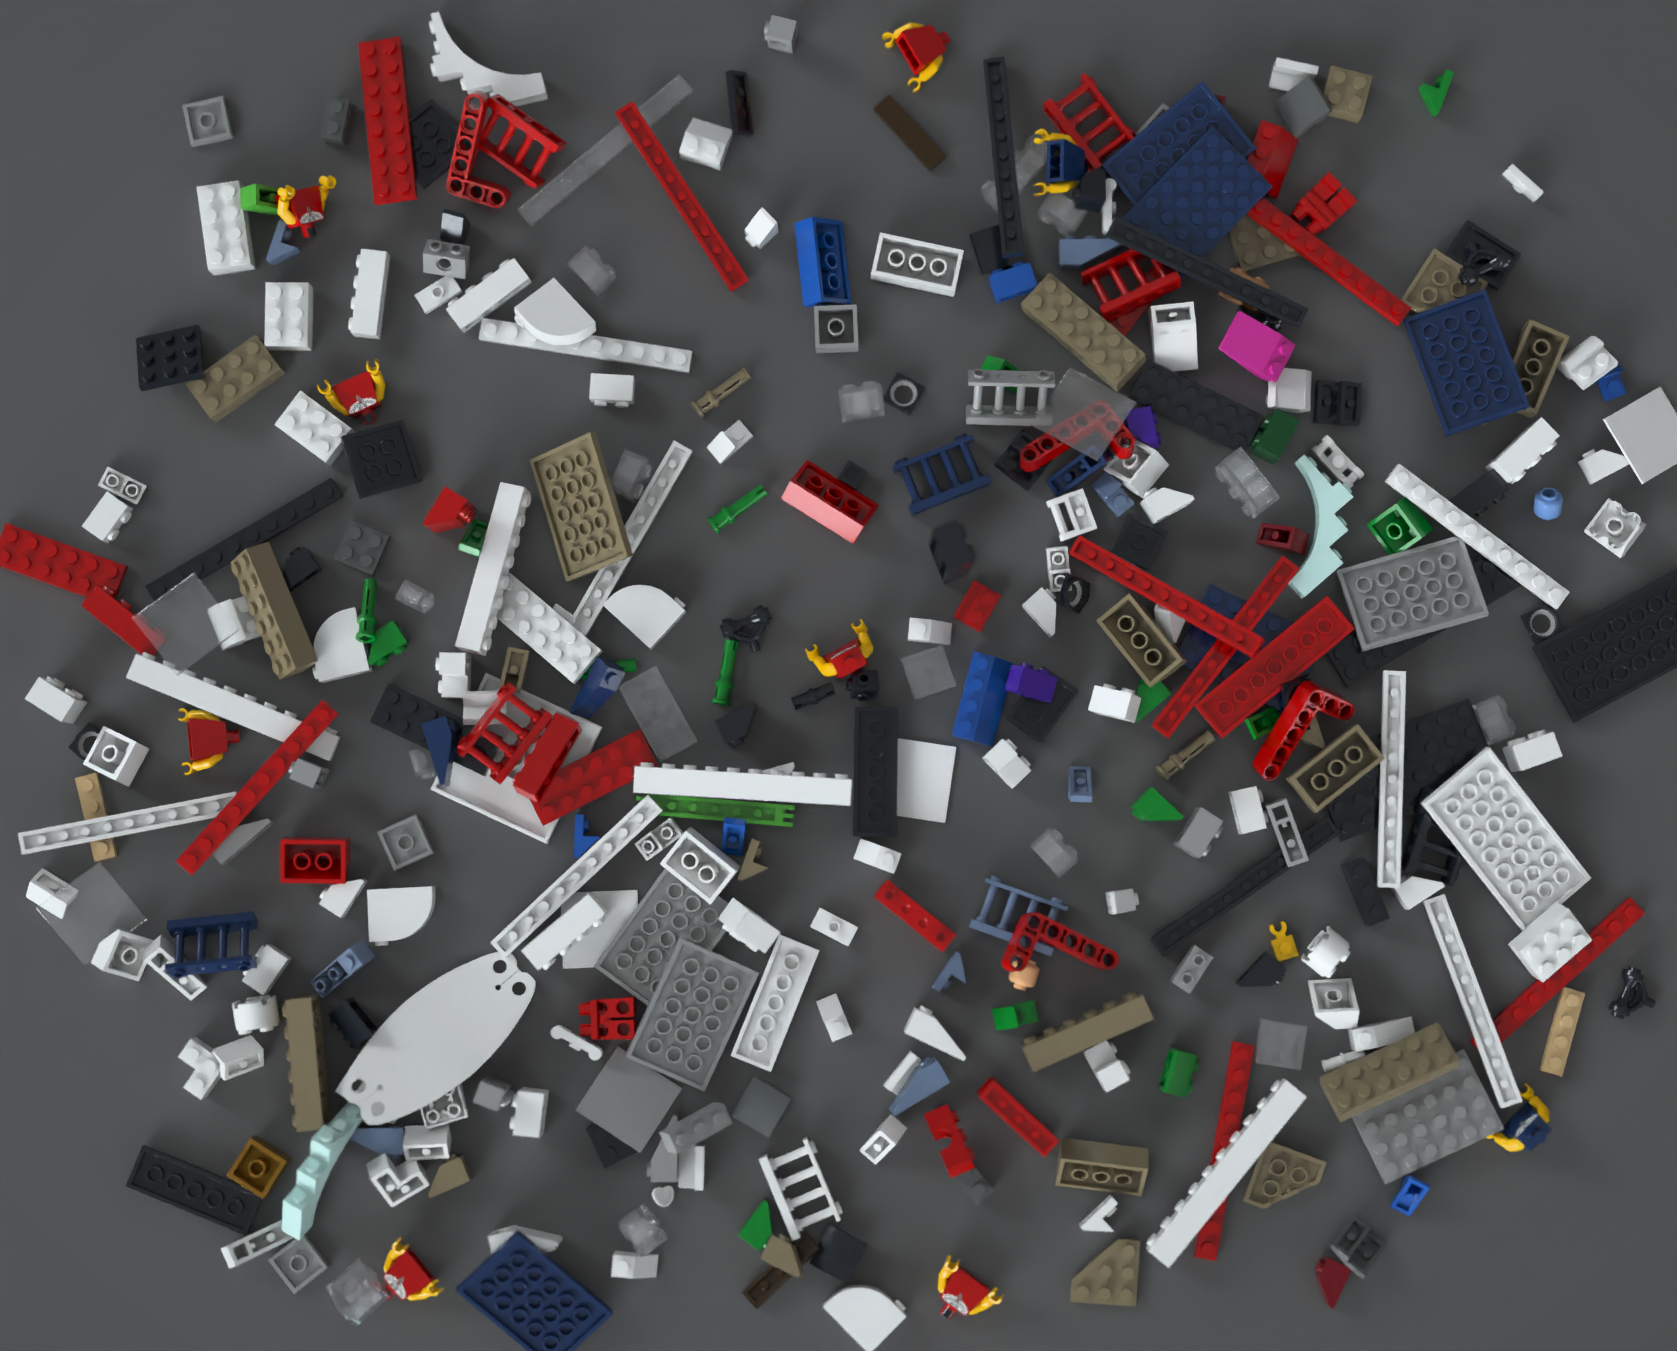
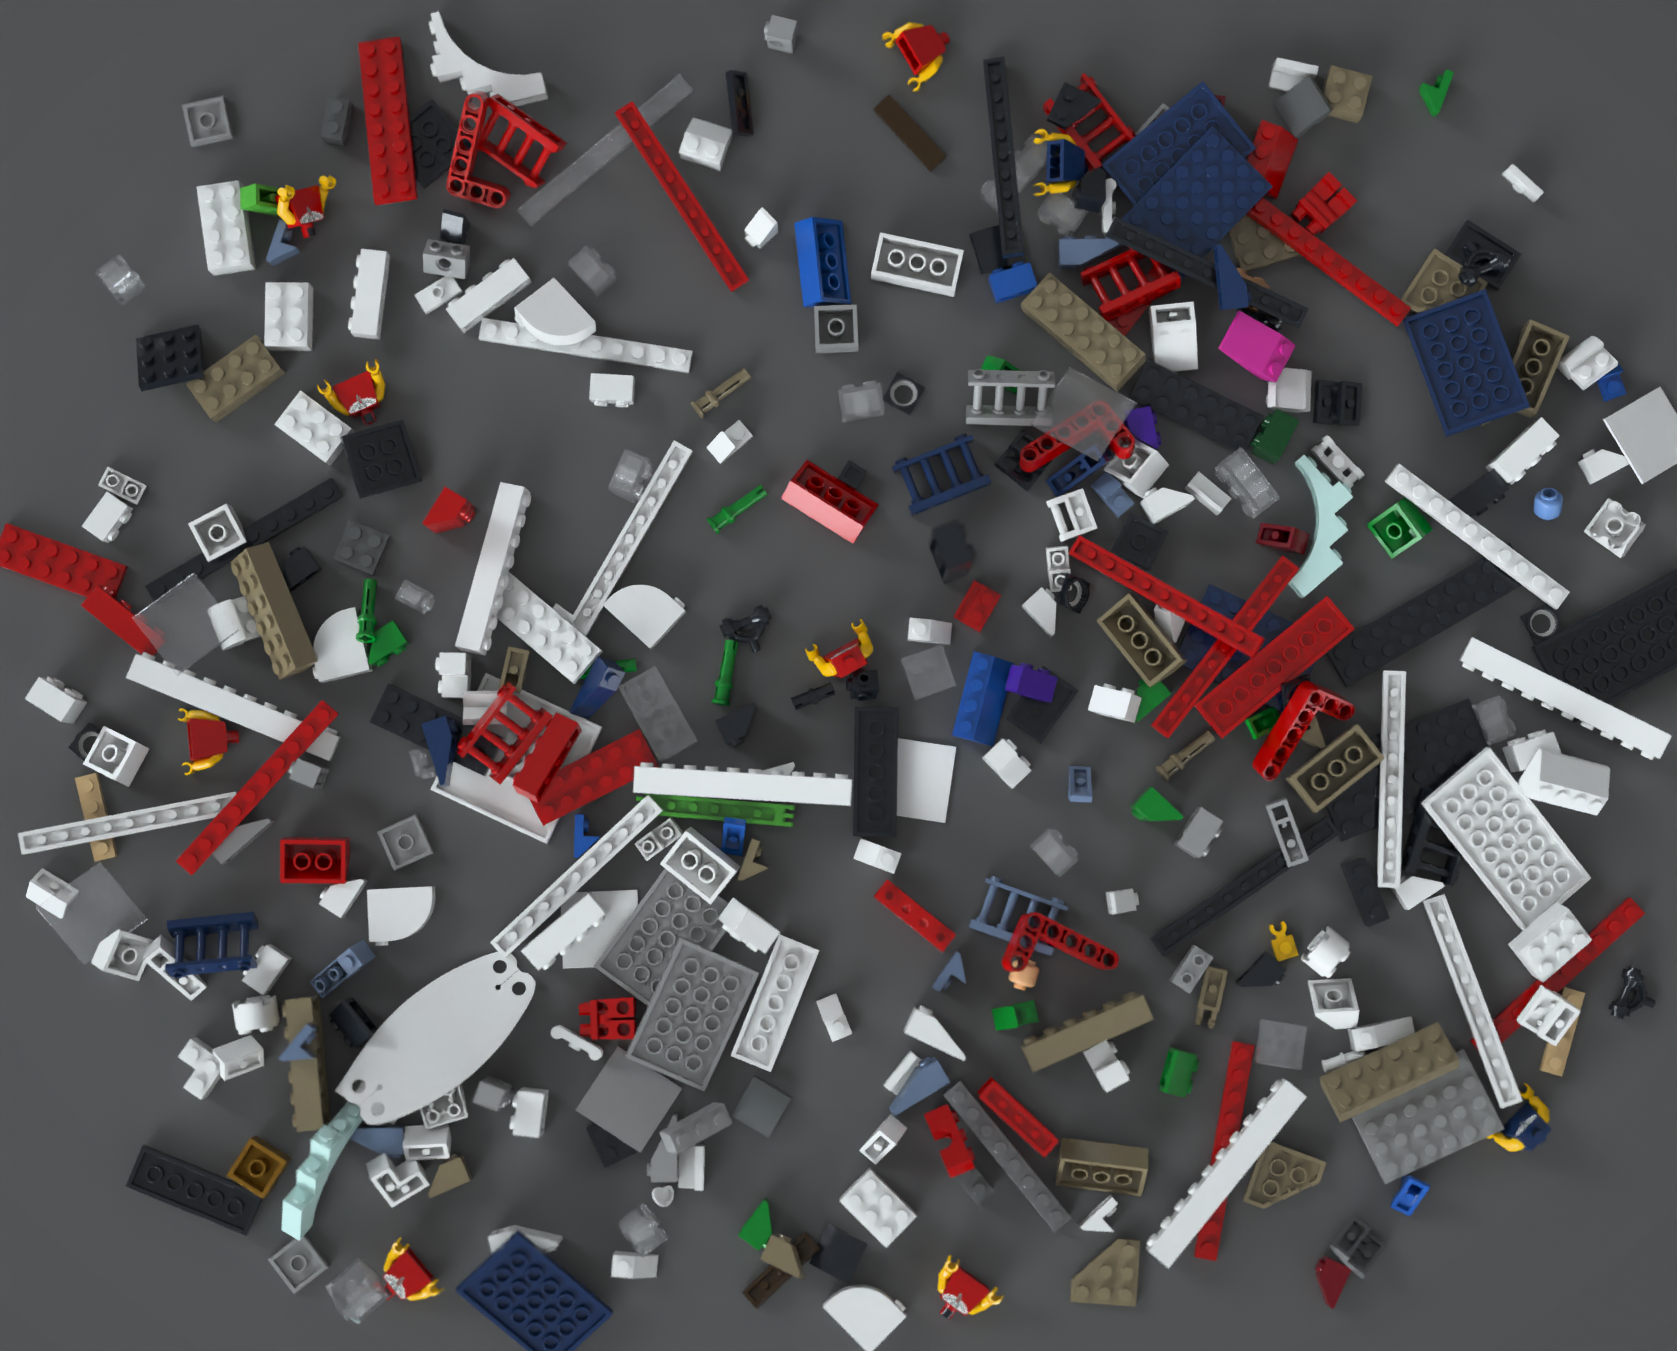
white slope [220,1220,294,1268] -> none
green slope [458,519,489,557] -> none
dark tan plate [530,432,633,582] -> none
white fence [758,1137,843,1241] -> none
white plate [810,908,858,946] -> none
white brick [1228,786,1269,834] -> none
light grey plate [1336,536,1489,652] -> none
none -> clear brick [95,255,145,306]
none -> white slope [188,504,247,562]
none -> sand blue slope [279,1023,318,1061]
none -> white brick [839,1167,917,1248]
none -> flat silver brick [943,1079,1071,1232]
none -> black wing [1046,82,1101,130]
none -> white panel [1184,471,1232,516]
none -> dark tan hinge [1195,965,1228,1029]
none -> dark blue slope [1213,244,1251,310]
none -> white brick [1459,637,1672,760]
none -> white brick [1516,985,1581,1046]
none -> white slope [1517,748,1610,815]

